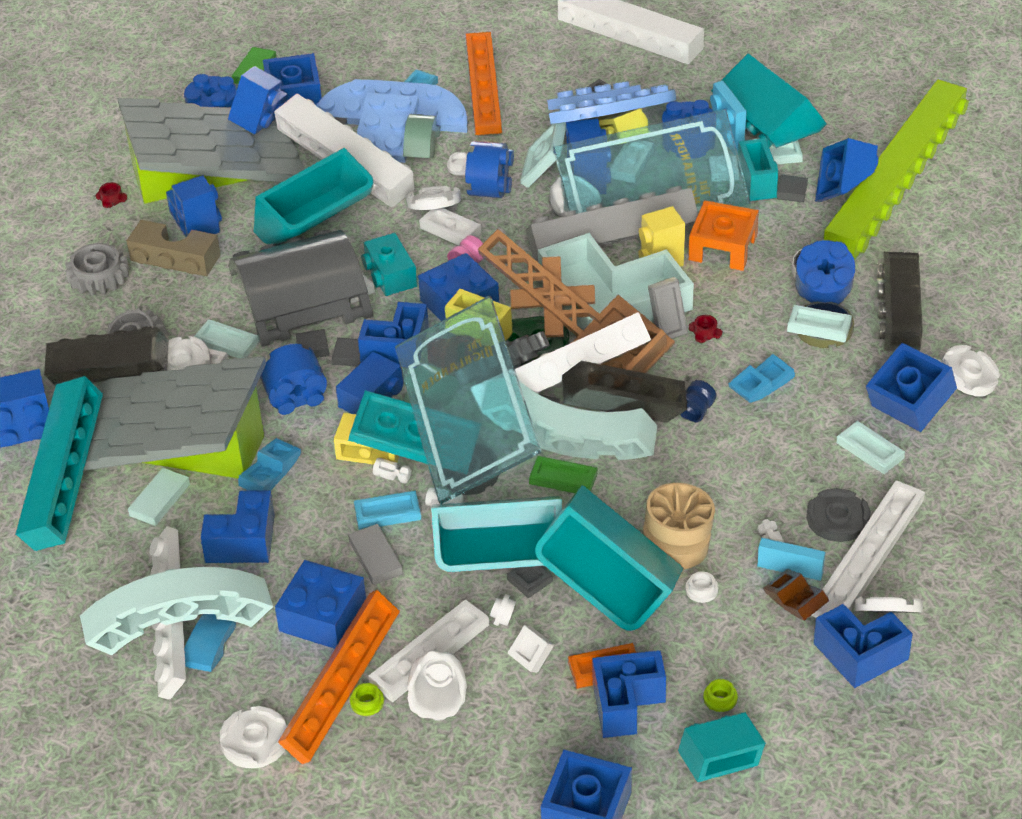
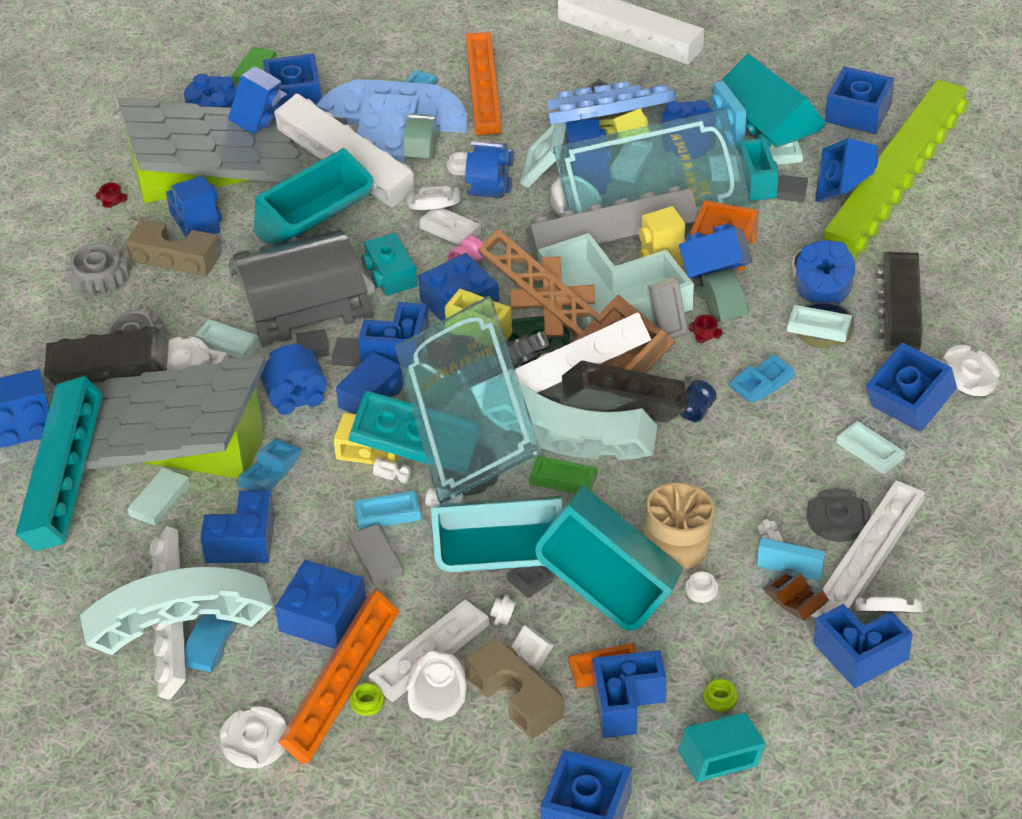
none -> dark tan arch [464,637,564,740]
none -> blue brick [678,223,753,280]
none -> sand green brick [695,268,748,321]
none -> blue brick [825,66,895,134]

